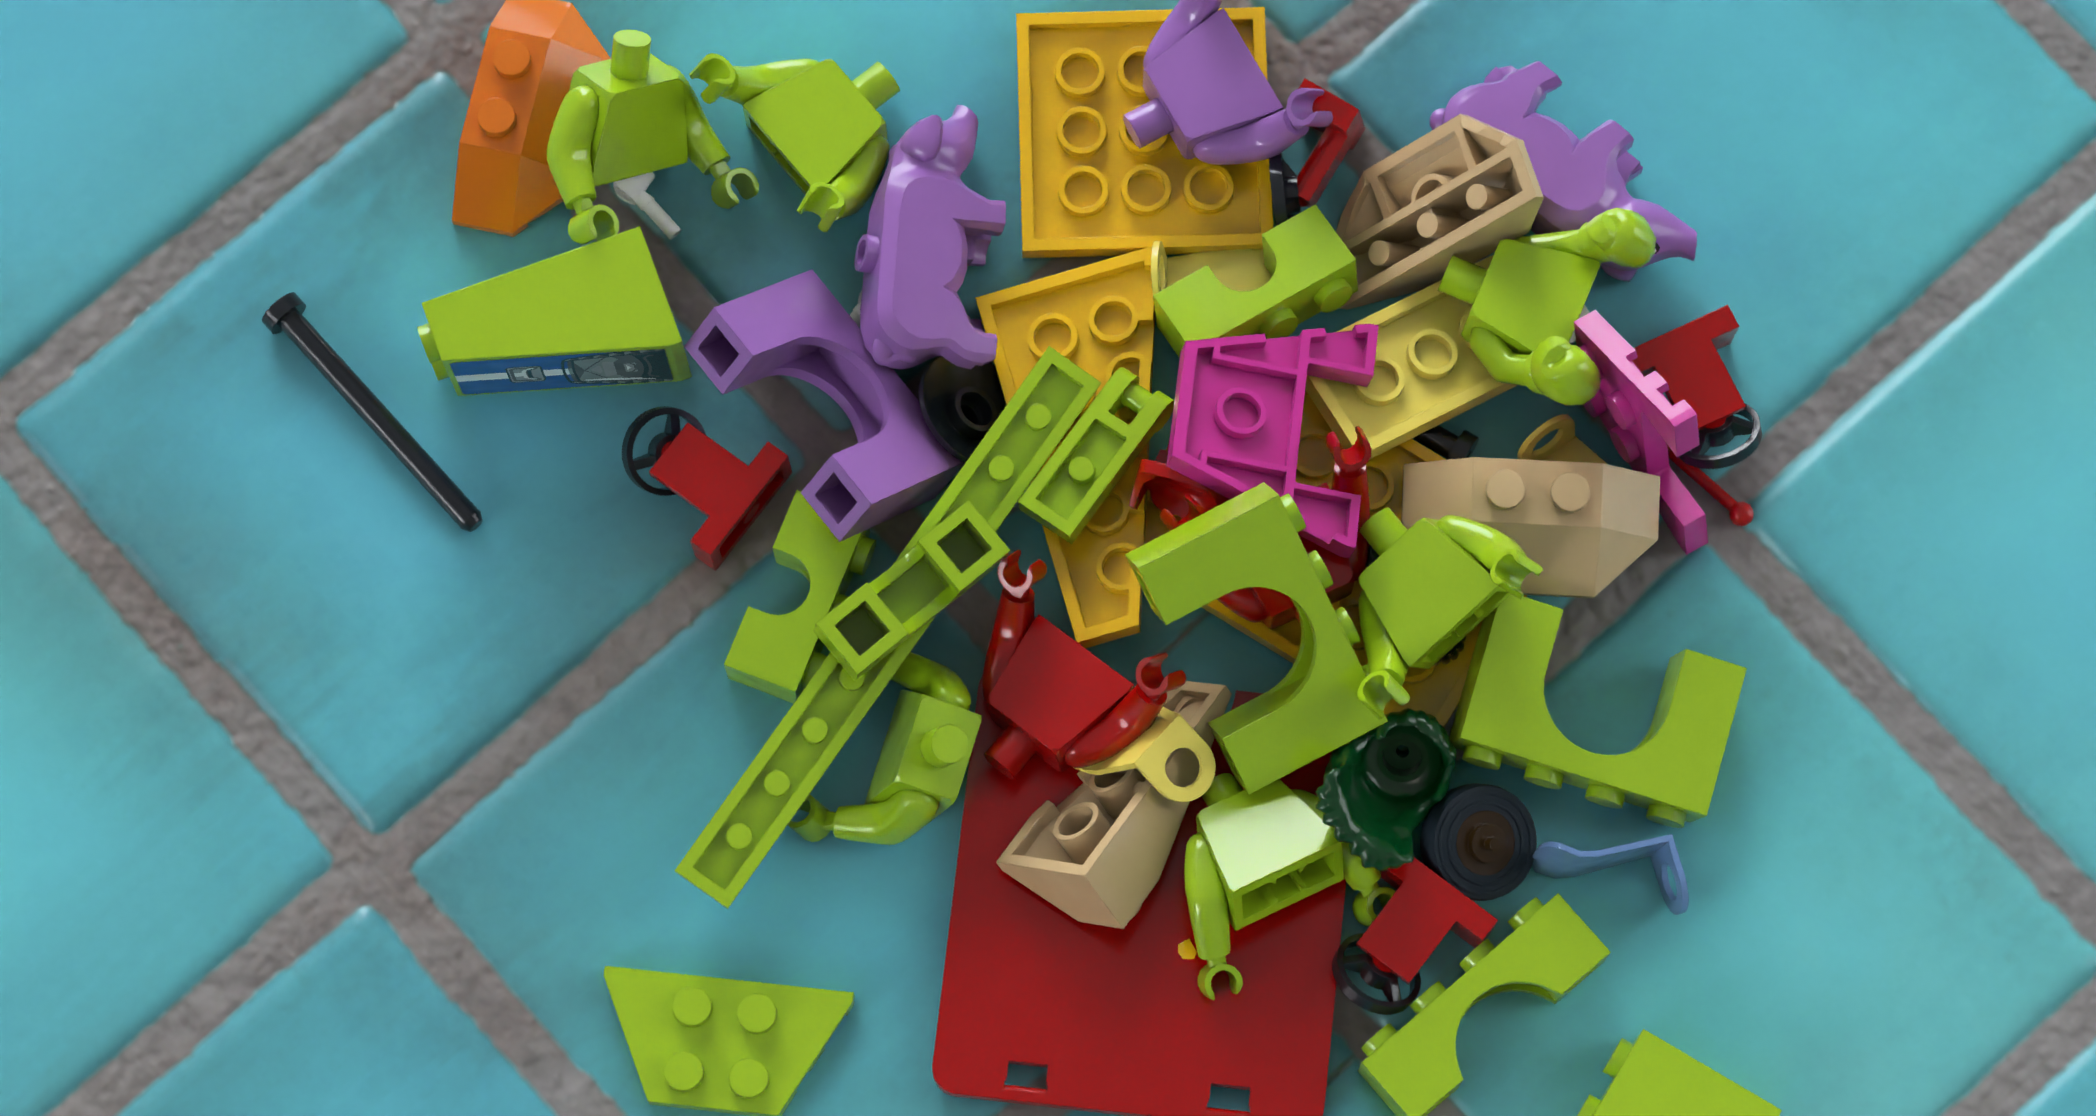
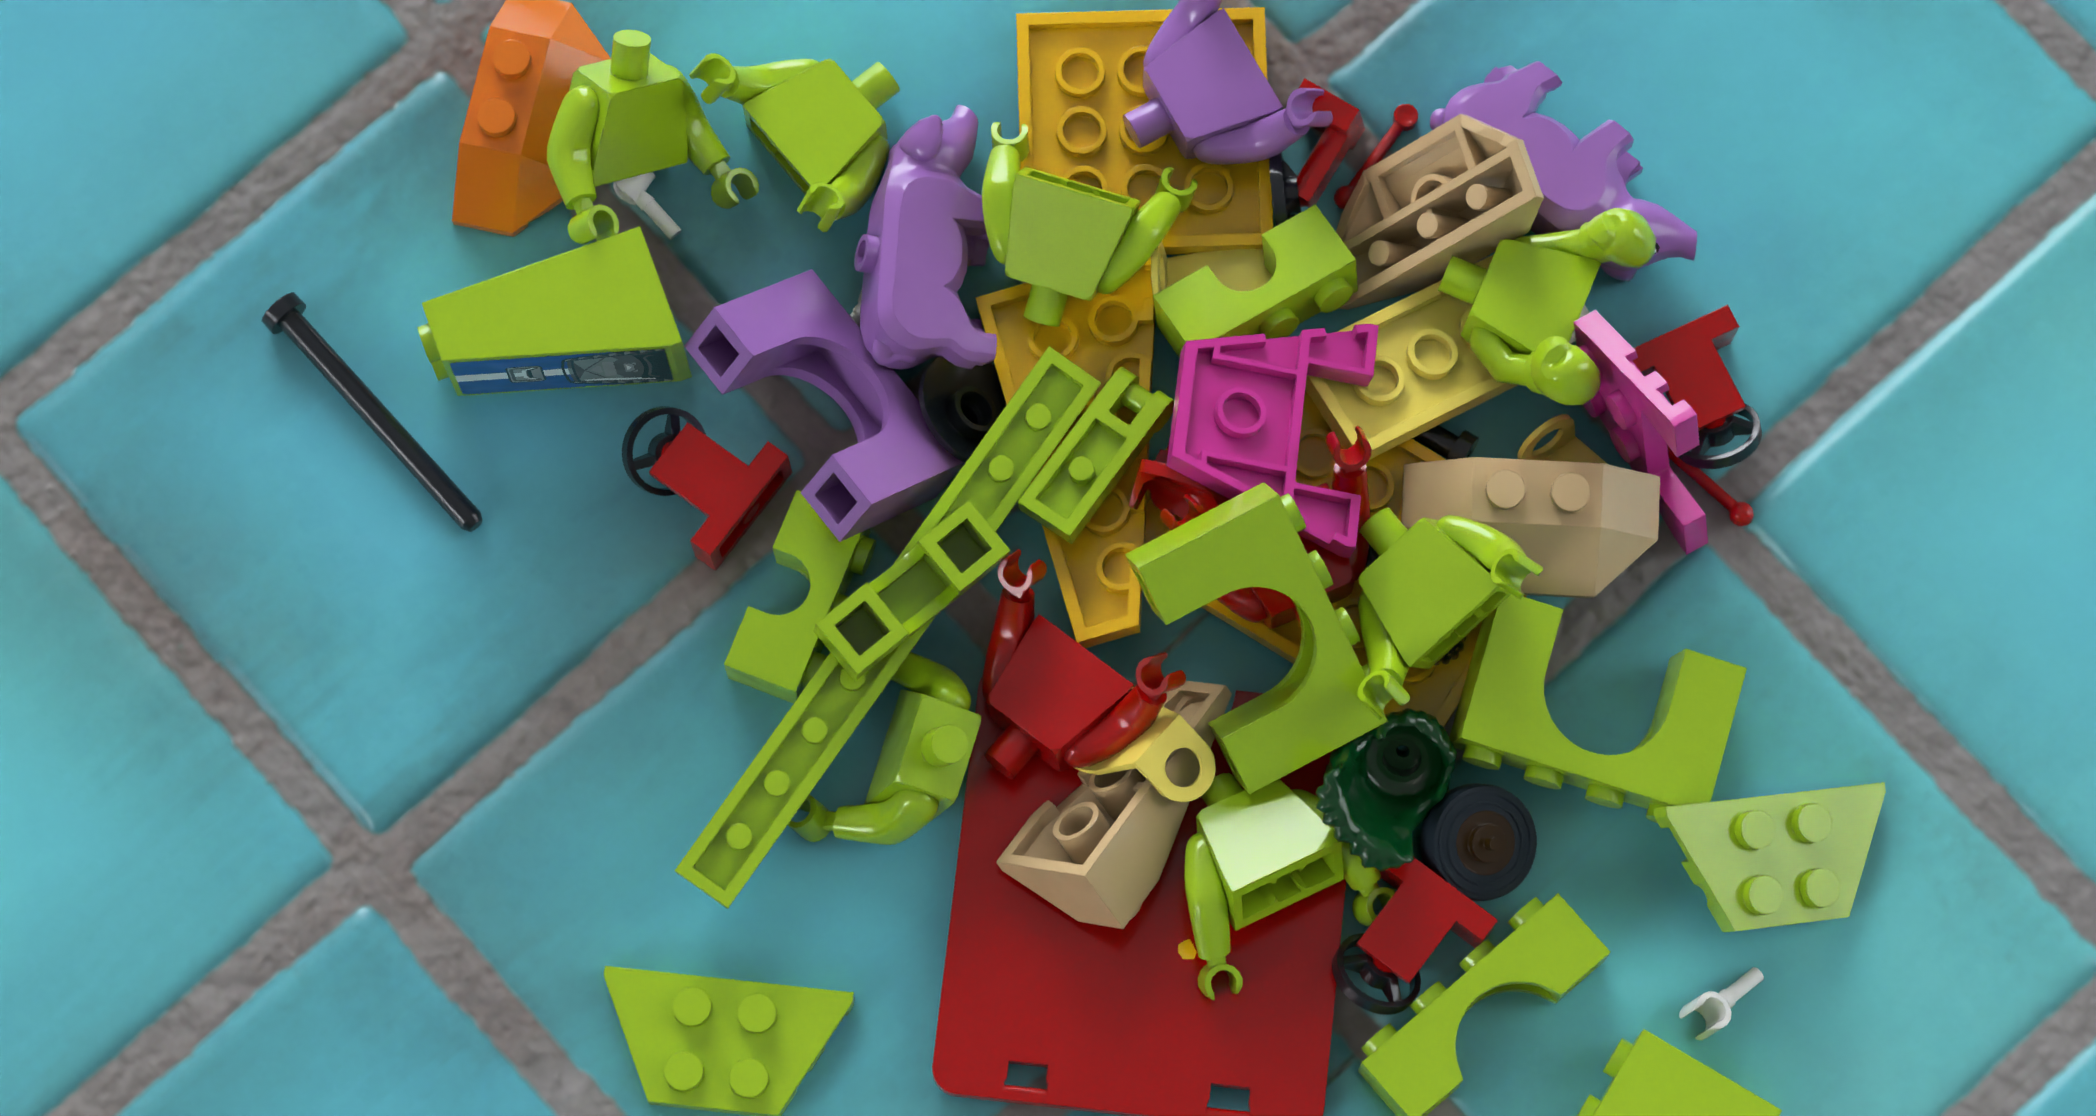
medium blue piece [1532,834,1689,915] -> none
none -> lime torso [982,122,1198,327]
none -> red hinge [1334,104,1418,210]
none -> lime wing [1653,782,1886,932]
none -> white hand [1679,967,1764,1040]

